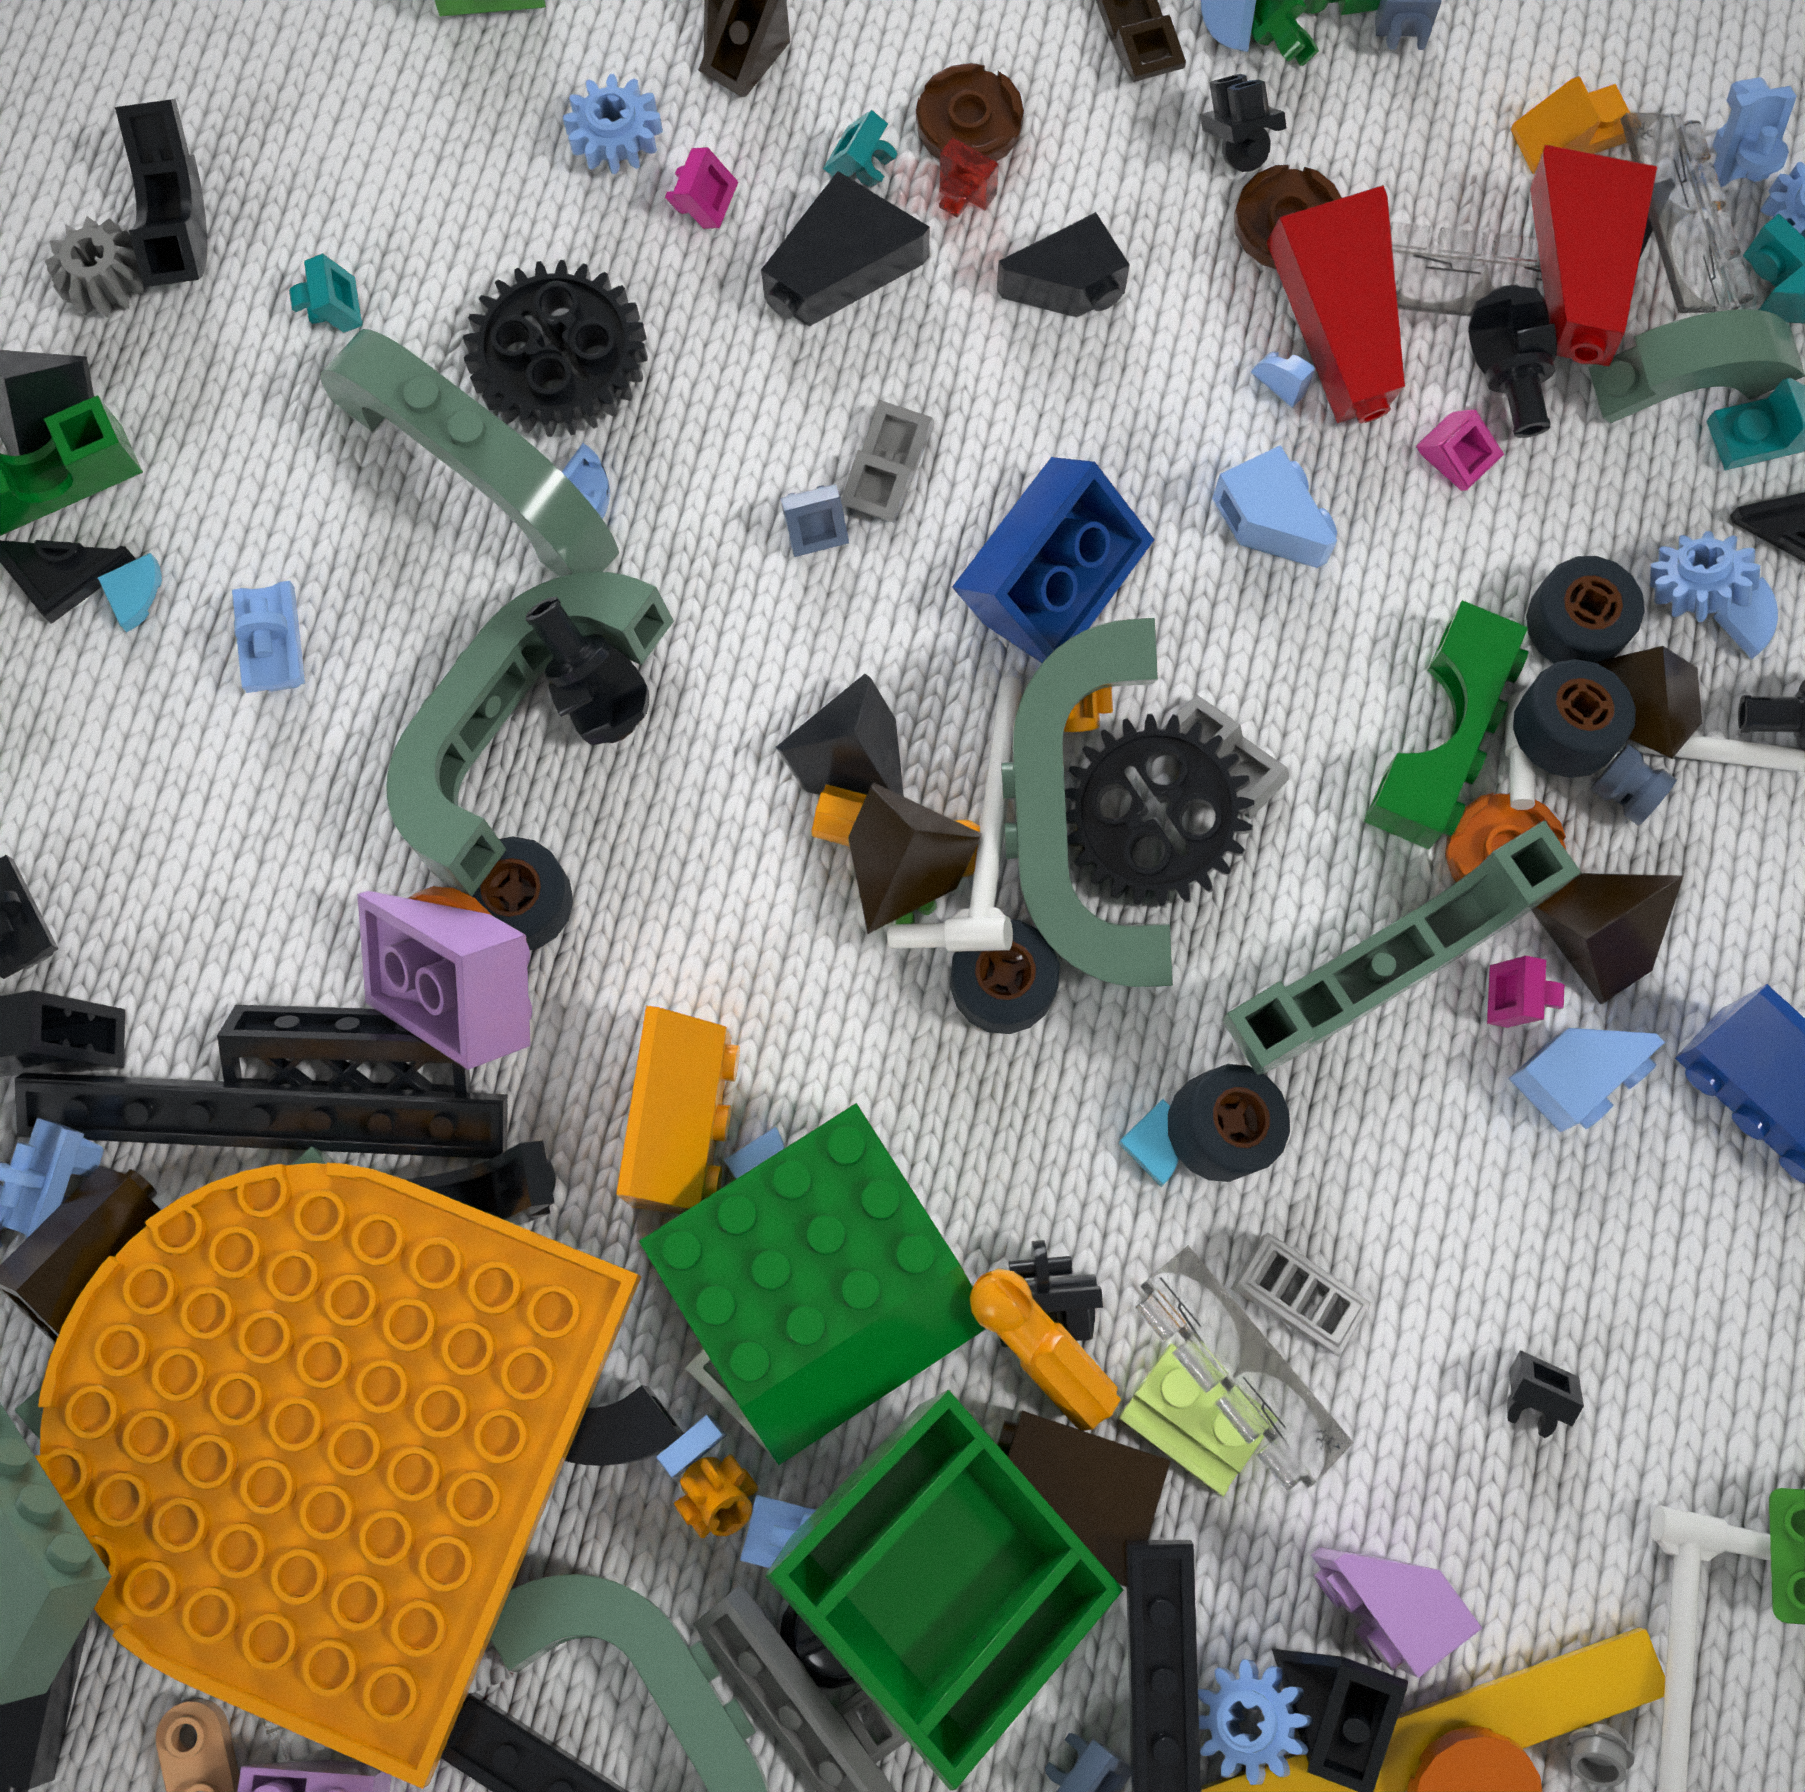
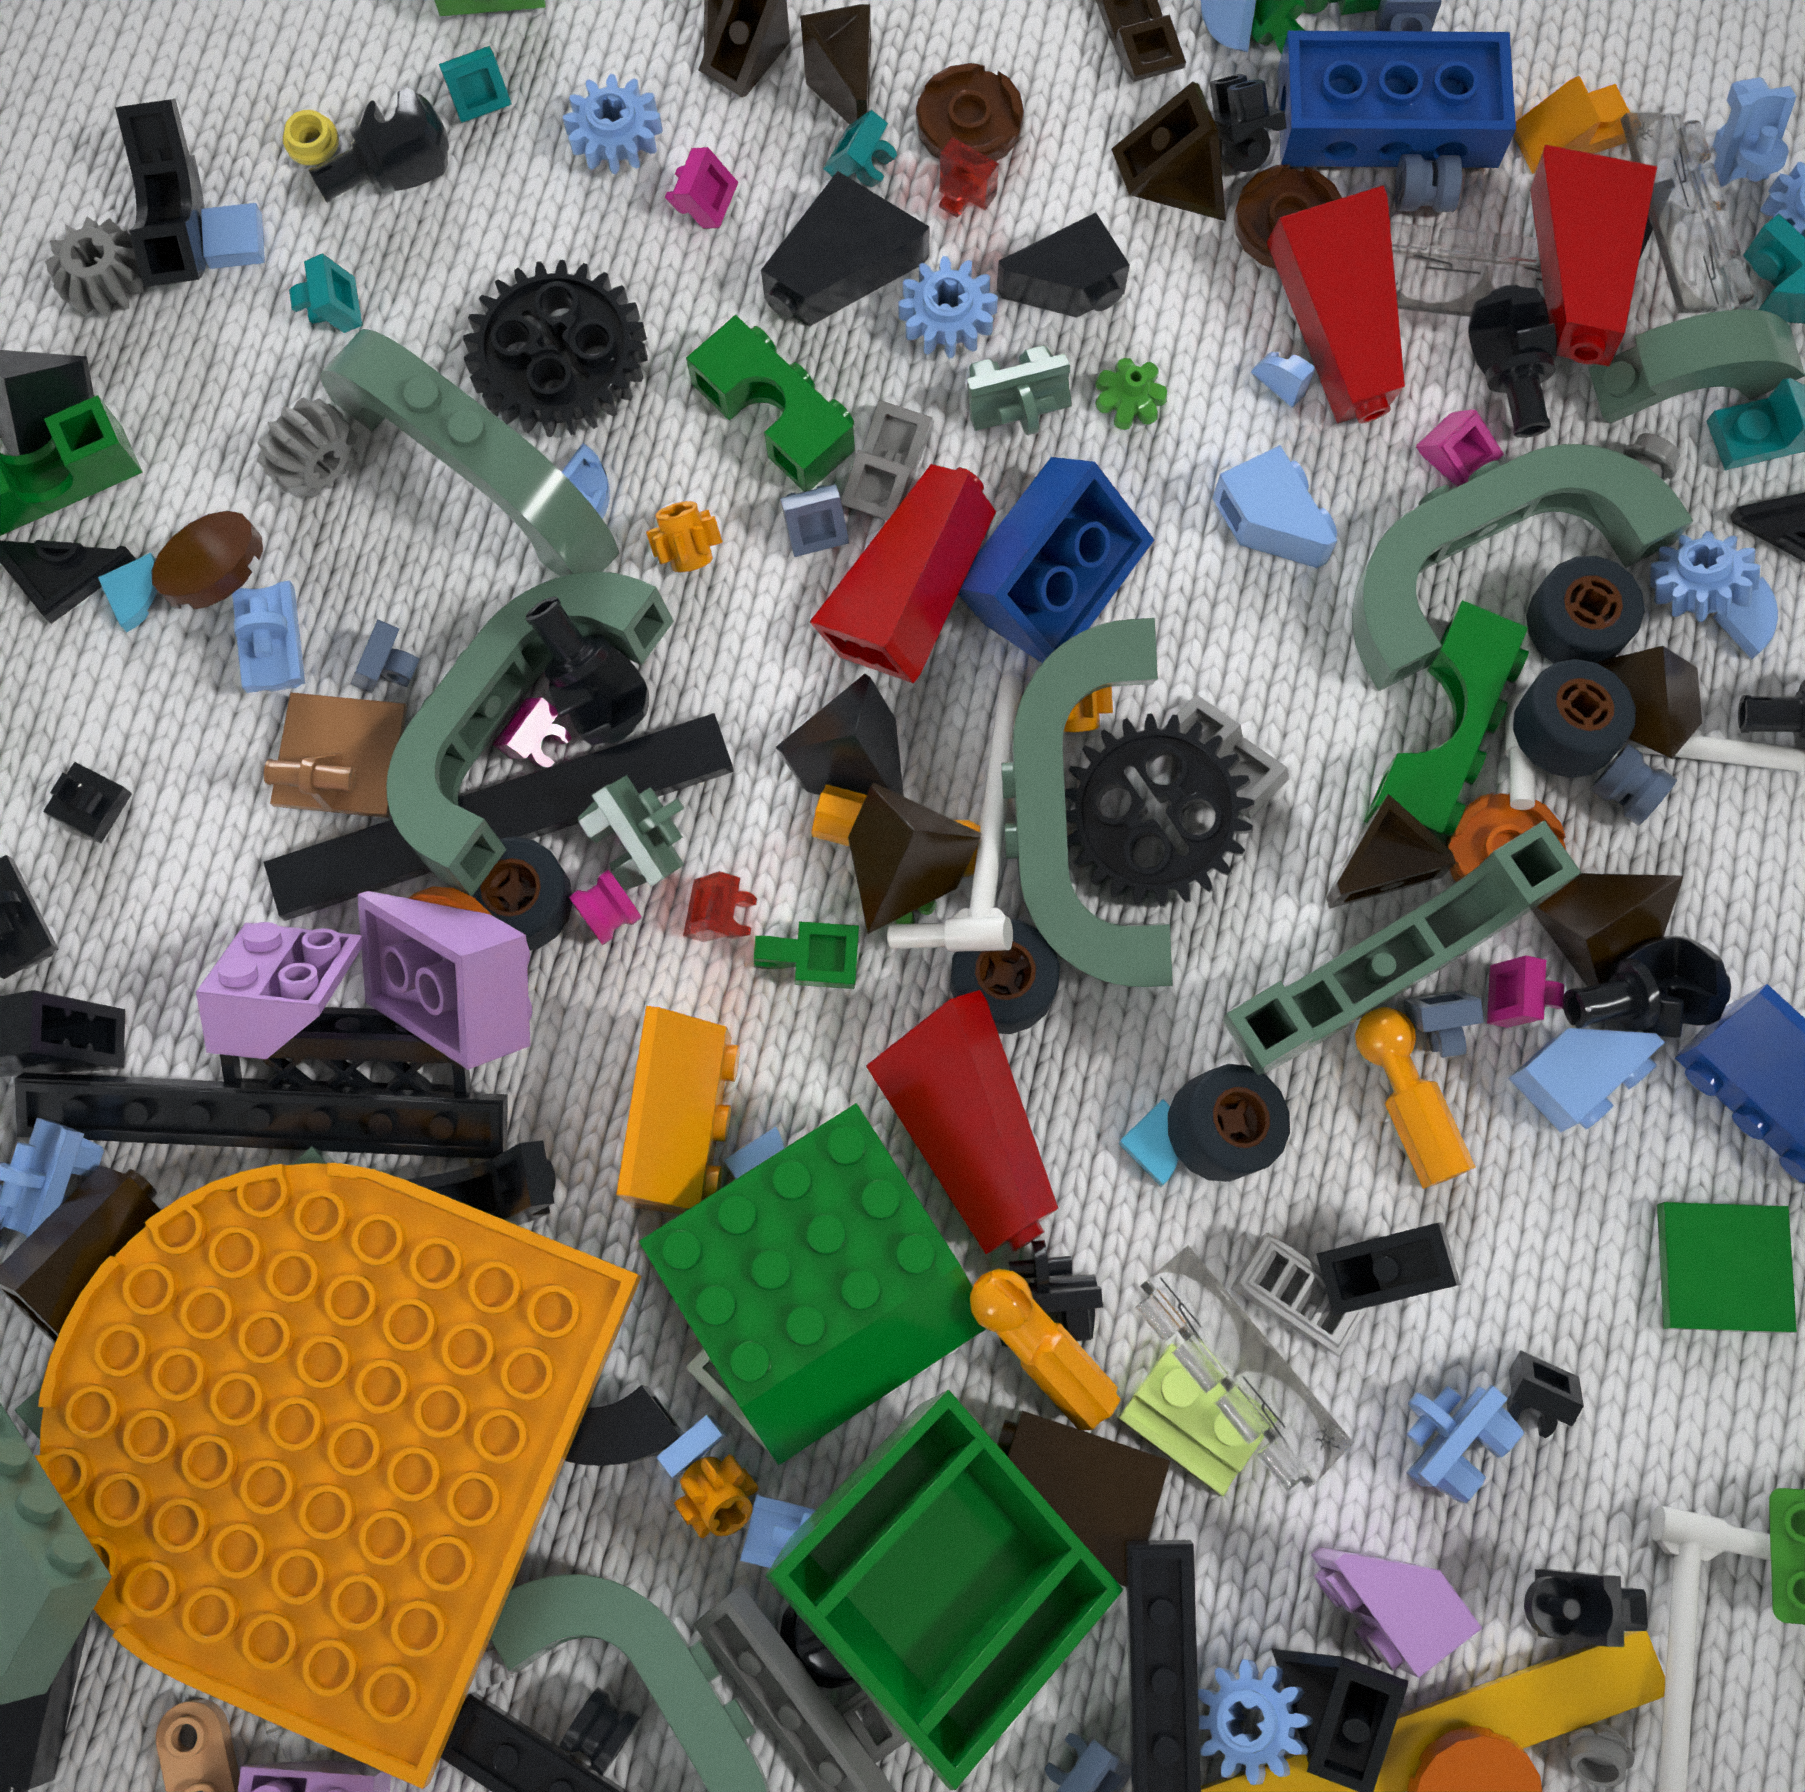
none -> black tile [43,761,132,843]
none -> reddish brown tile [151,511,263,609]
none -> lavender slope [196,922,363,1059]
none -> light blue tile [201,203,265,269]
none -> light grey gear [257,397,358,498]
none -> medium nougat plate [264,692,408,818]
none -> black tile [264,713,734,921]
none -> light yellow plate [283,110,339,165]
none -> black piece [308,87,449,203]
none -> sand blue tile [351,619,419,693]
none -> teal tile [439,46,512,123]
none -> tile [492,697,572,768]
none -> black wheel [559,1687,641,1776]
none -> dark pink wheel [568,870,642,945]
none -> sand green hips [578,775,685,890]
none -> light orange gear [646,501,723,572]
none -> clear red tile [683,871,757,942]
none -> green arch [686,314,855,492]
none -> green plate [754,921,859,989]
none -> dark brown slope [800,4,872,125]
none -> red slope [810,464,996,684]
none -> red slope [866,990,1059,1254]
none -> light blue gear [898,256,998,359]
none -> sand green hips [967,345,1072,435]
none -> bright green plant [1095,358,1167,430]
none -> dark brown slope [1111,81,1226,221]
none -> blue brick [1277,30,1516,168]
none -> black slope [1316,1222,1461,1316]
none -> dark brown slope [1326,794,1456,909]
none -> sand green arch [1352,444,1693,691]
none -> light orange piece [1355,1007,1476,1189]
none -> sand blue wheel [1394,154,1462,212]
none -> sand blue tile [1403,990,1484,1058]
none -> light blue hips [1406,1385,1524,1503]
none -> black hips [1524,1569,1648,1647]
none -> black piece [1563,936,1731,1038]
none -> light grey plate [1623,433,1680,481]
none -> green tile [1657,1202,1797,1333]

